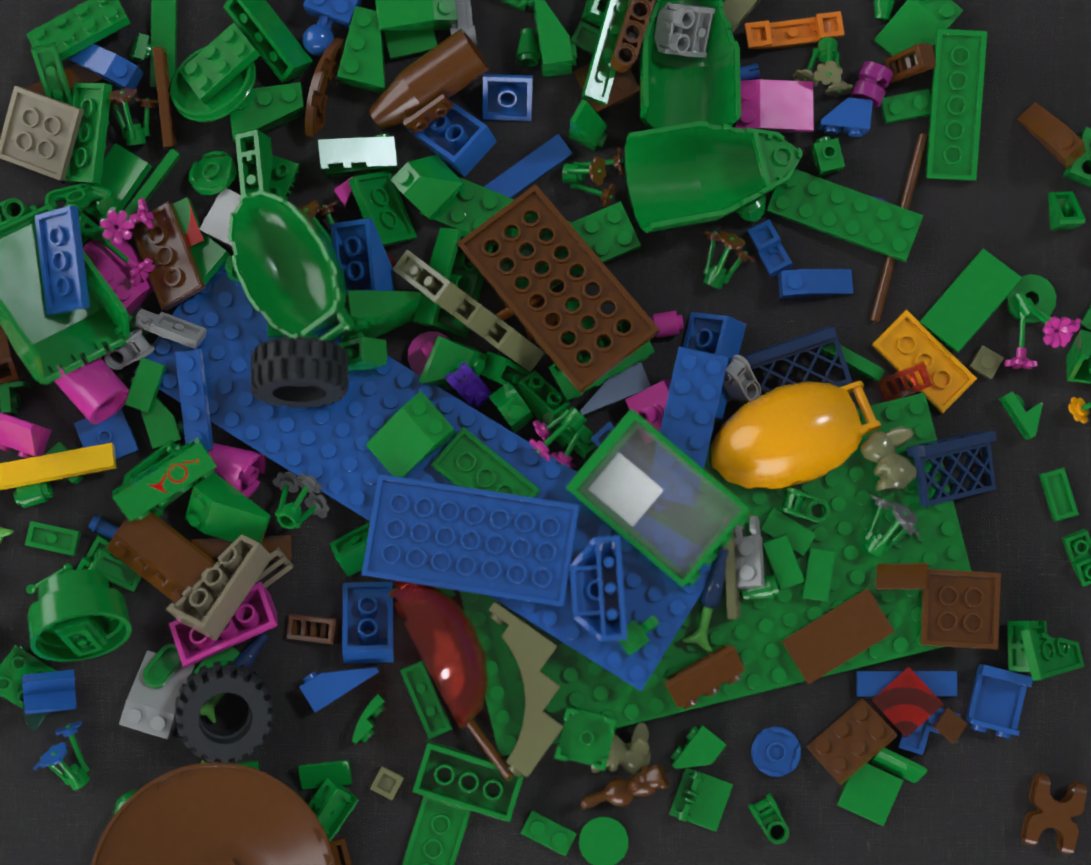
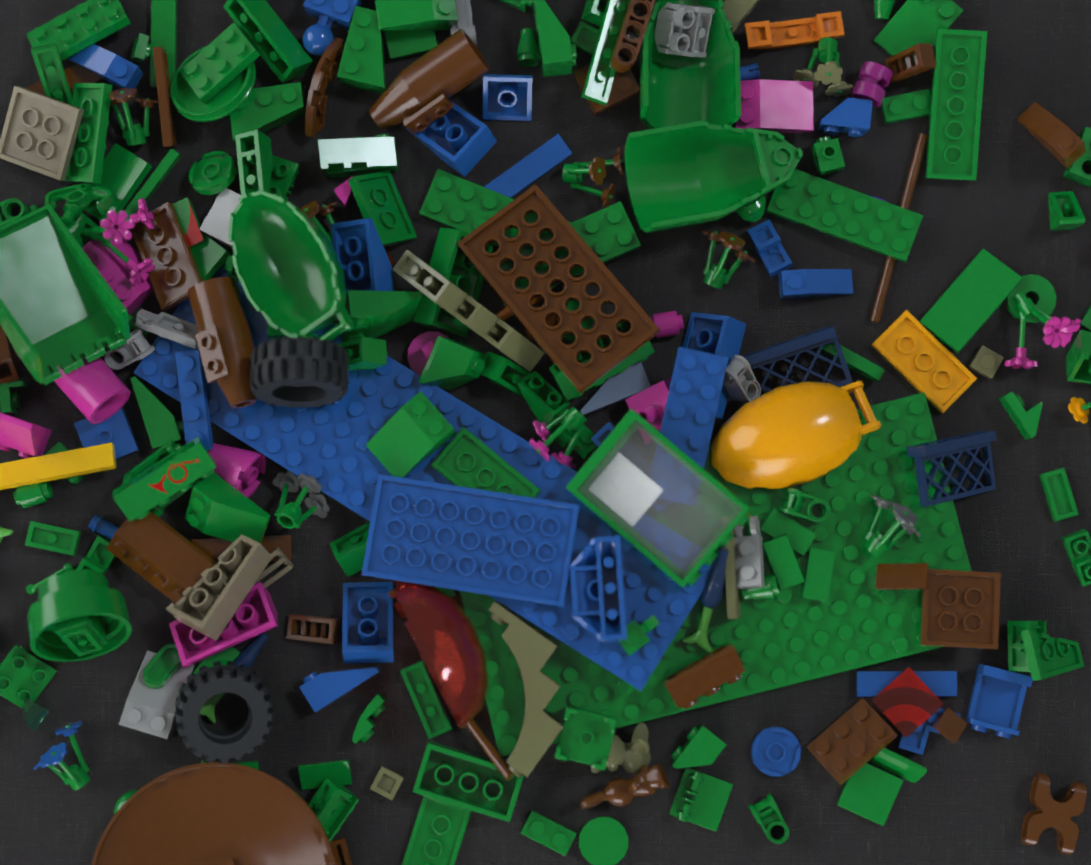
blue panel [22,670,77,714] -> none
blue plate [35,206,90,315] -> none
green tile [89,549,141,592] -> none
green tile [125,357,167,413] -> none
green slope [391,155,465,220] -> none
dark purple plate [445,361,493,409] -> none
green slope [489,382,534,433] -> none
green slope [569,99,609,152] -> none
reddish brown tile [781,588,895,685] -> none
olive animal [861,427,917,492] -> none
clear red slope [878,361,933,402] -> none
none -> reddish brown piece [188,277,256,408]

